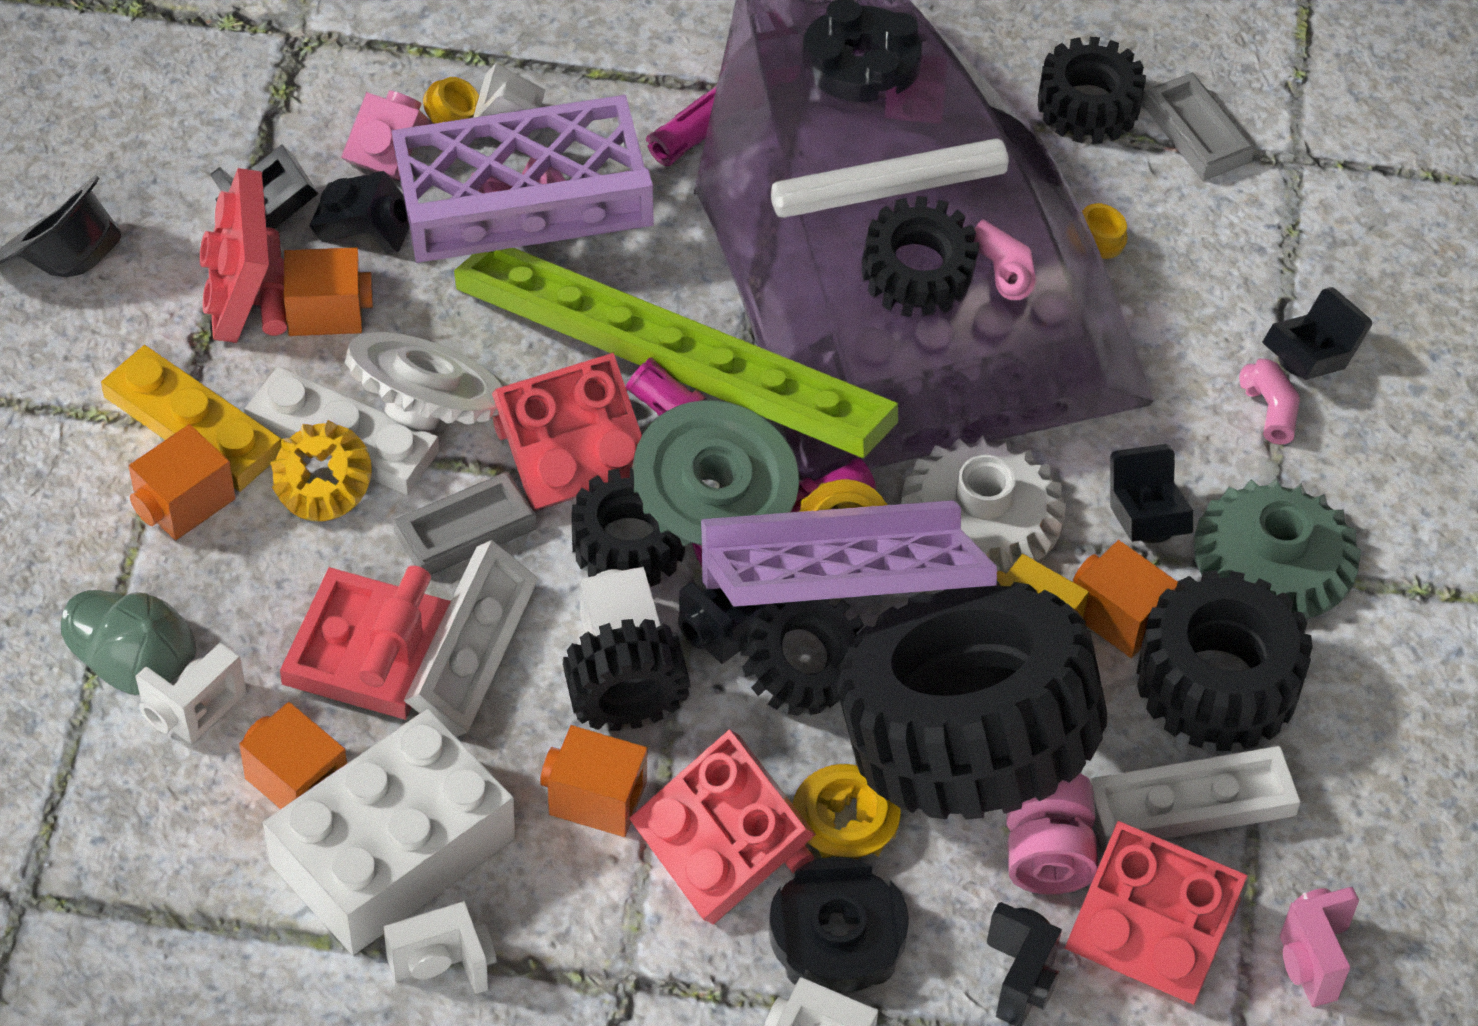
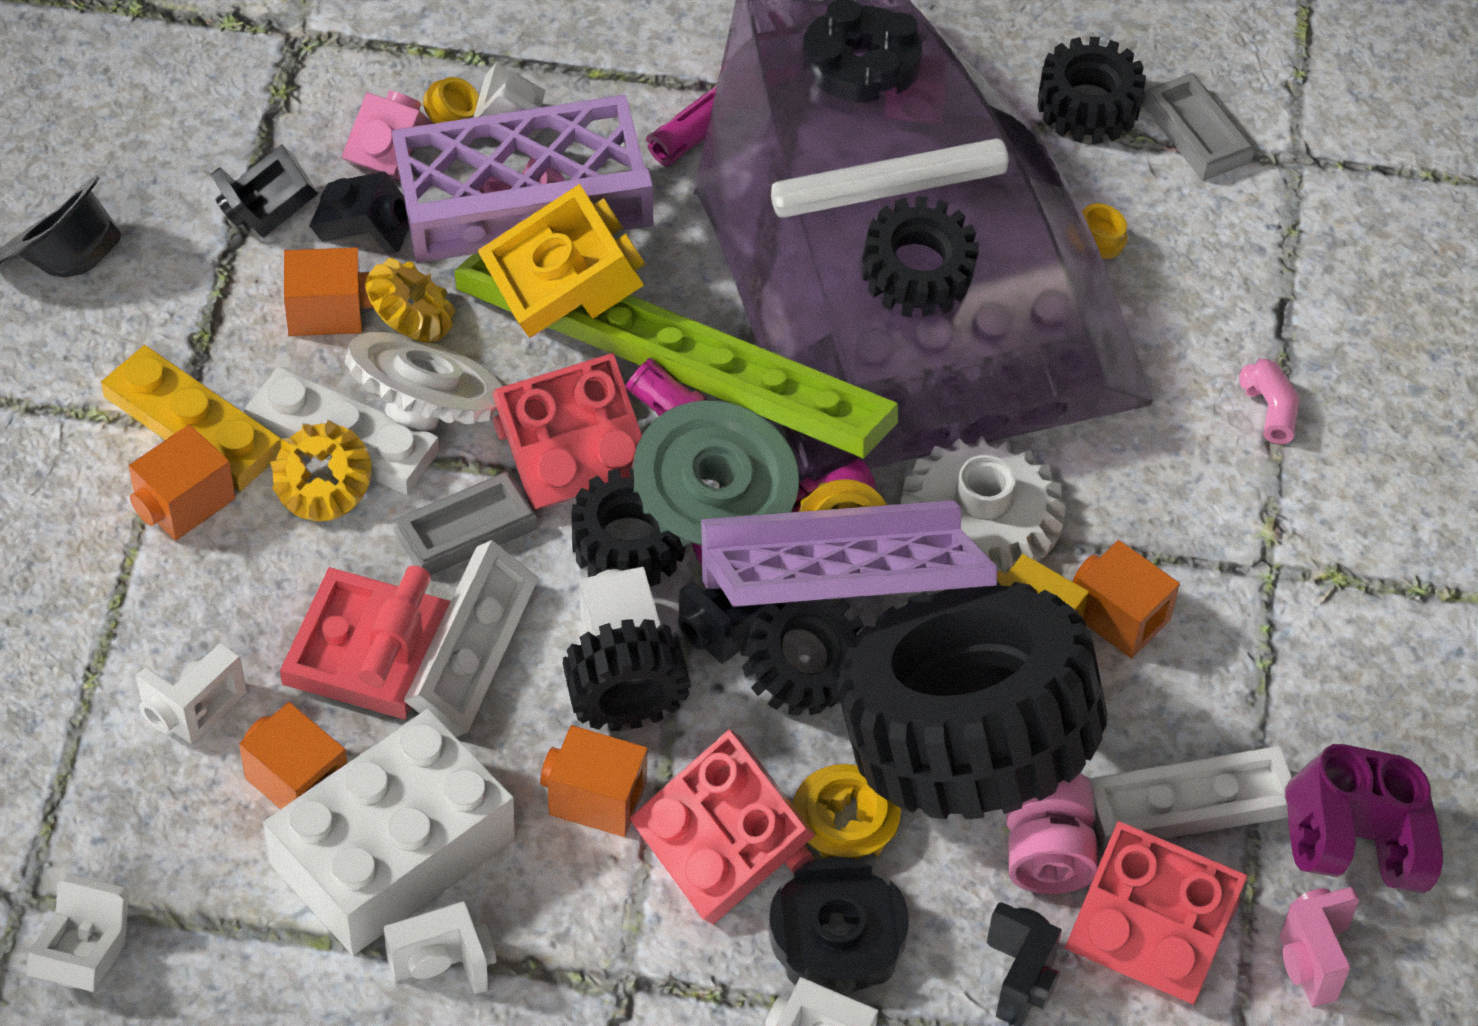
sand green piece [61,590,196,695] -> none
coral plate [200,168,287,343] -> none
bright pink arm [974,219,1036,300] -> none
black bracket [1110,444,1194,543] -> none
black tyre [1136,570,1313,751] -> none
sand green gear [1194,478,1361,619] -> none
black bracket [1262,287,1372,380] -> none
none -> white bracket [27,873,129,992]
none -> yellow gear [365,258,456,343]
none -> yellow plate [477,184,646,338]
none -> magenta piece [1285,744,1443,894]

